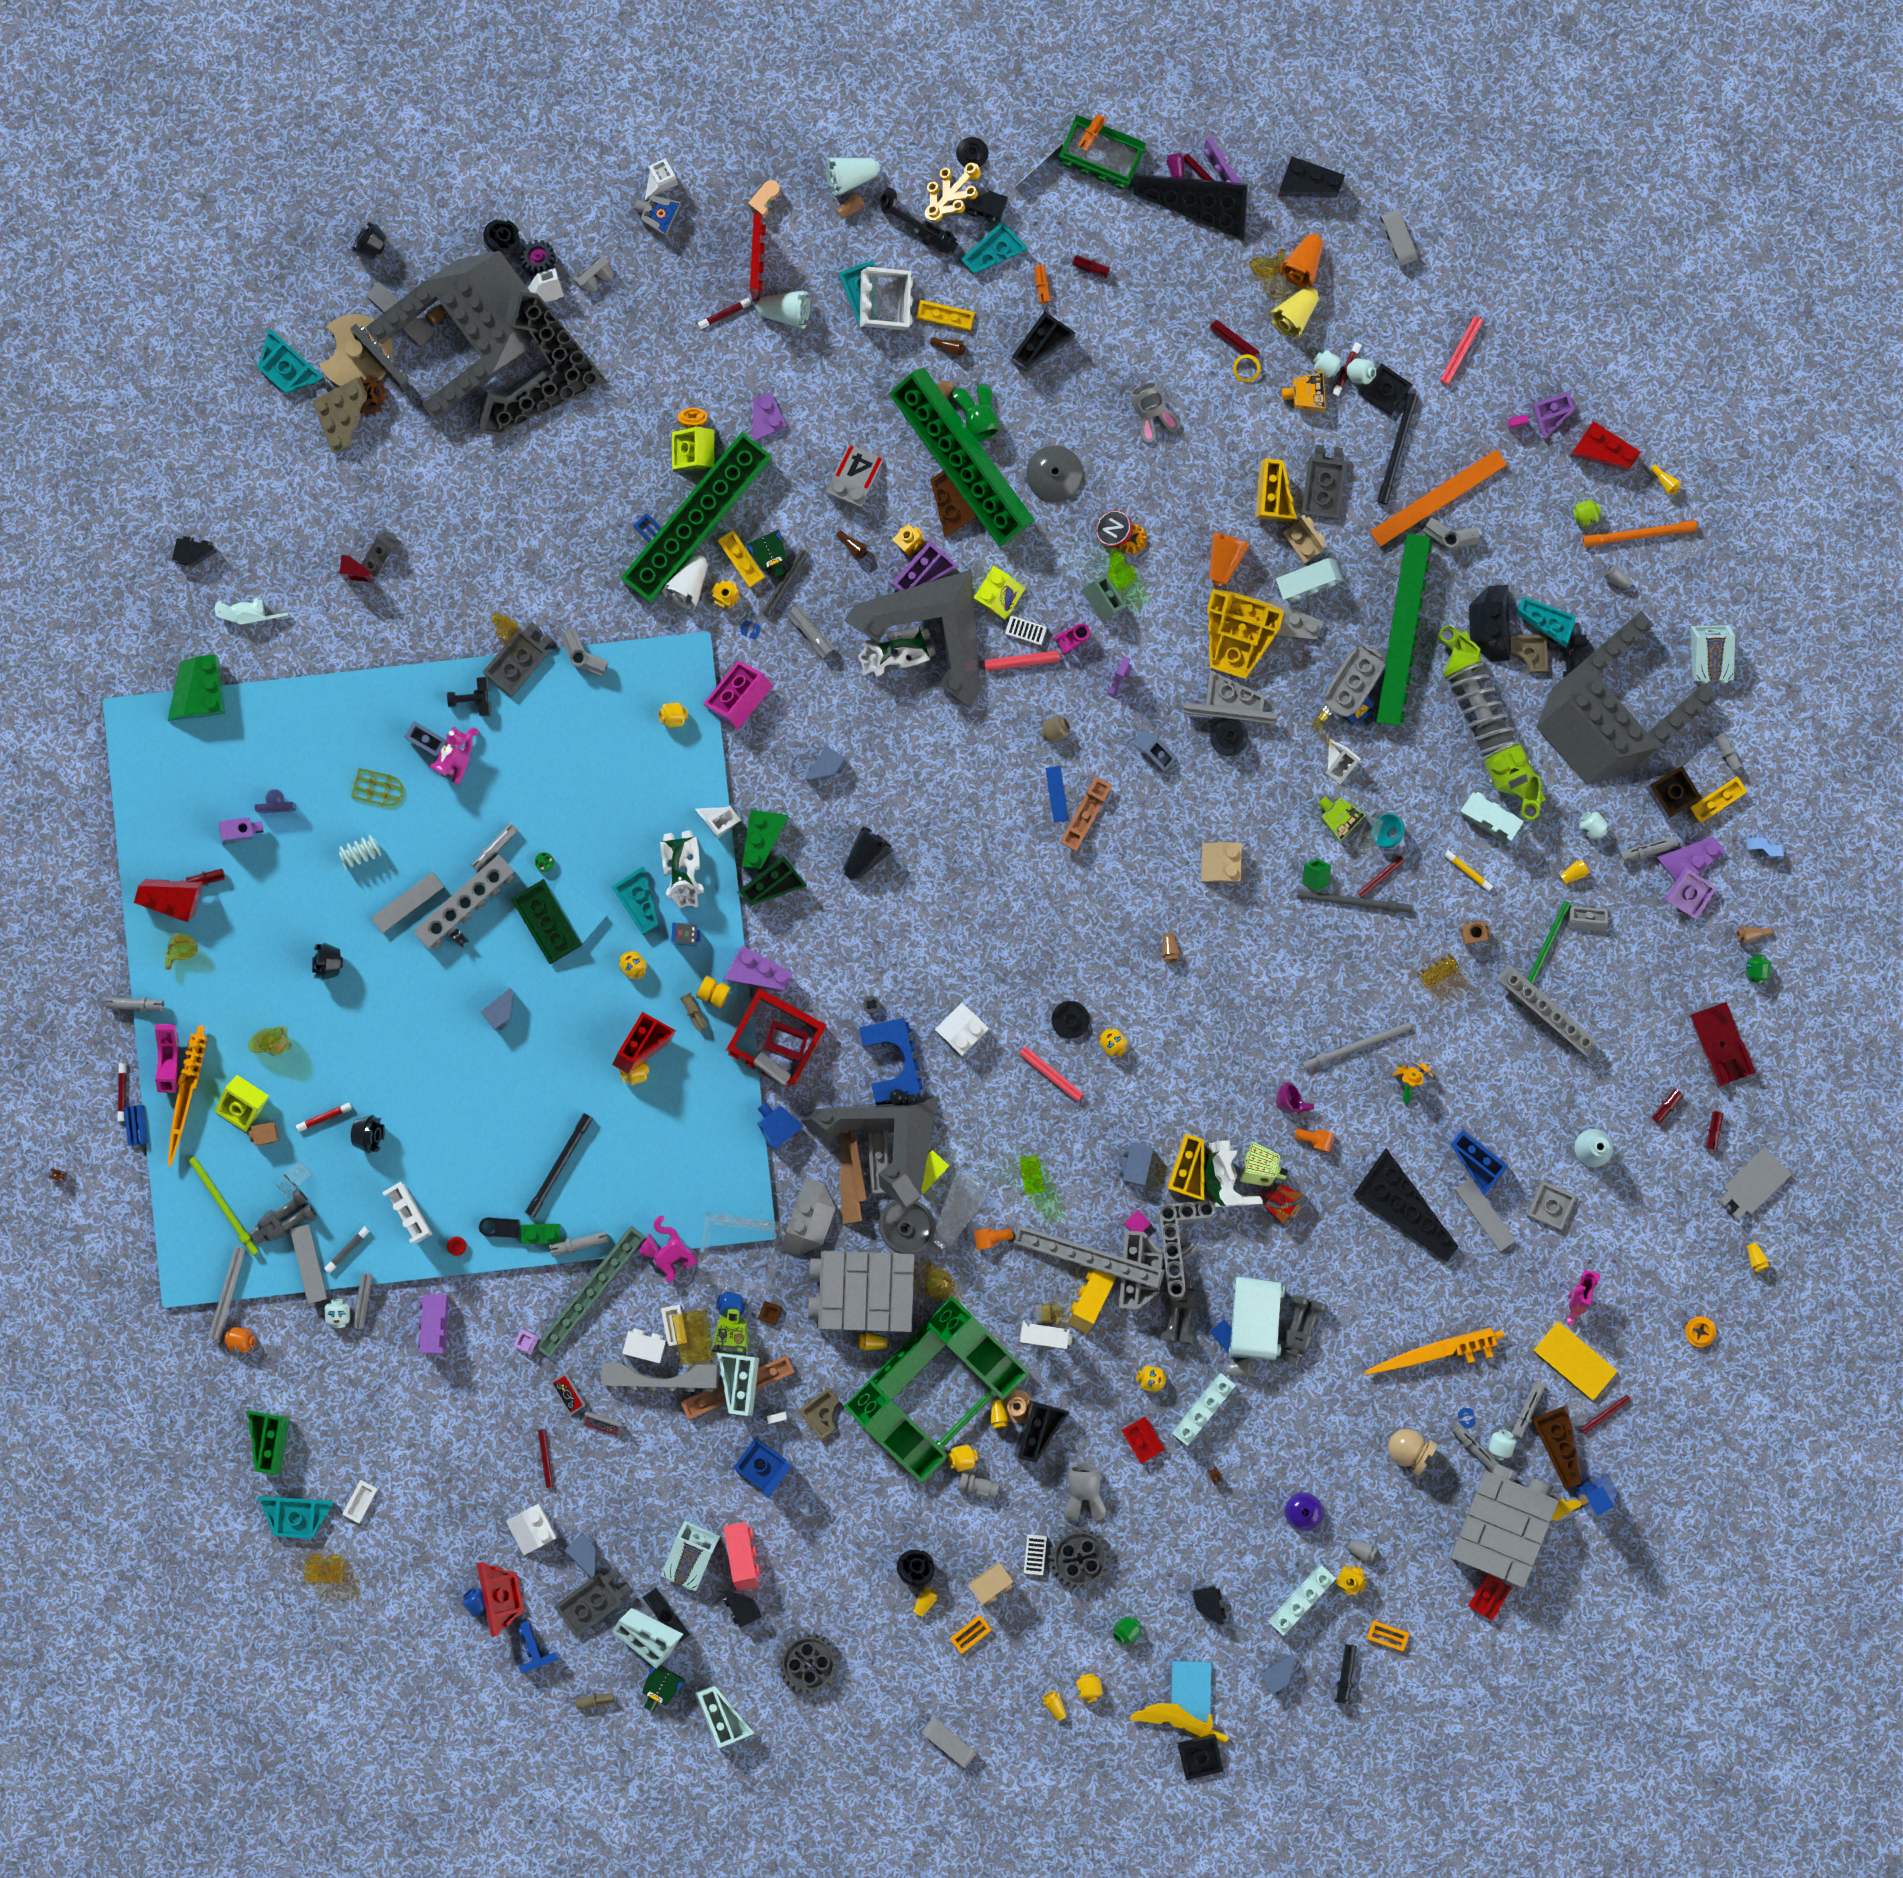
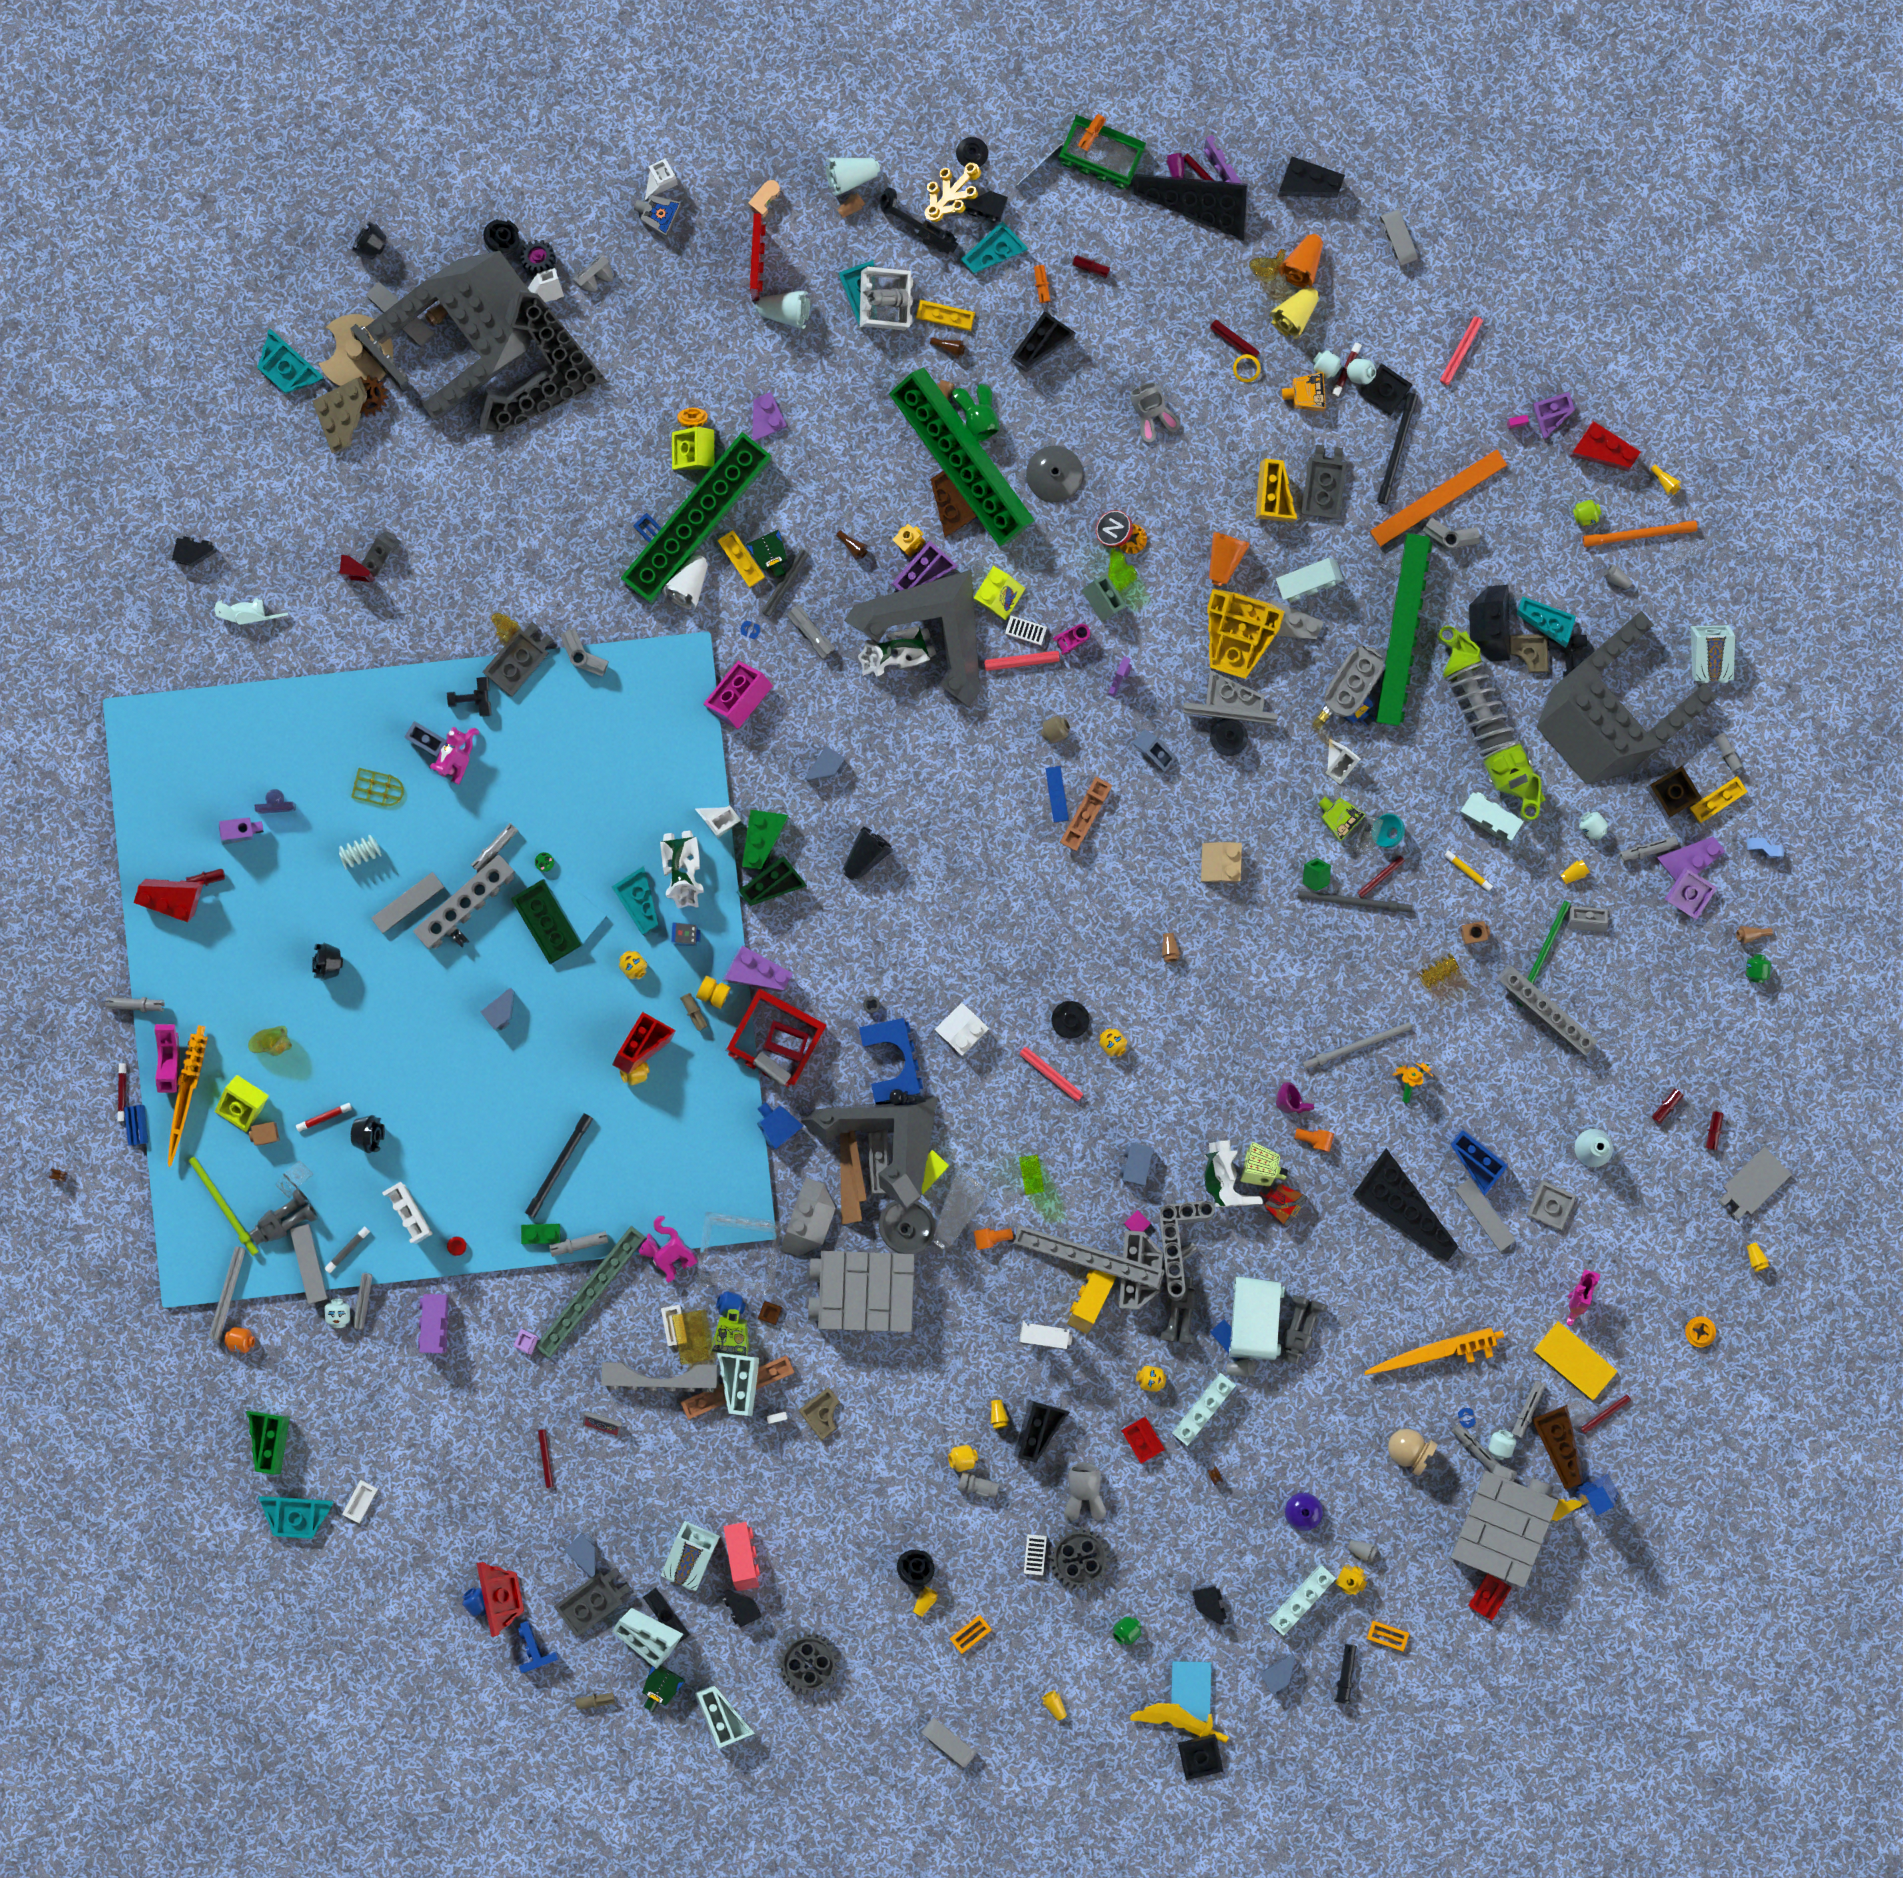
clear yellow hat [165,933,198,970] -> none
green wedge [168,654,225,721] -> none
clear yellow brick [304,1554,346,1583] -> none
black piece [479,1217,519,1238] -> none
white slope [506,1503,558,1555] -> none
slope [550,1372,587,1415] -> none
white piece [622,1328,666,1363] -> none
yellow head [658,702,688,728] -> none
dark red bar [698,297,752,329] -> none
yellow brick [712,580,740,609] -> none
blue bracket [733,1437,793,1498] -> none
light grey slope [826,444,884,511] -> none
green brick [844,1296,1030,1484] -> none
yellow cone [858,1332,887,1351] -> none
clear yellow hat [924,1260,955,1300] -> none
tan brick [968,1561,1013,1605] -> none
light nougat piece [1002,1390,1032,1423] -> none
clear yellow piece [1035,1303,1060,1324] -> none
yellow head [1076,1674,1103,1703] -> none
yellow wedge [1166,1133,1204,1201] -> none
tan bracket [1282,515,1326,564] -> none
dark red piece [1689,1002,1756,1087] -> none
none -> light grey axle [867,288,909,308]

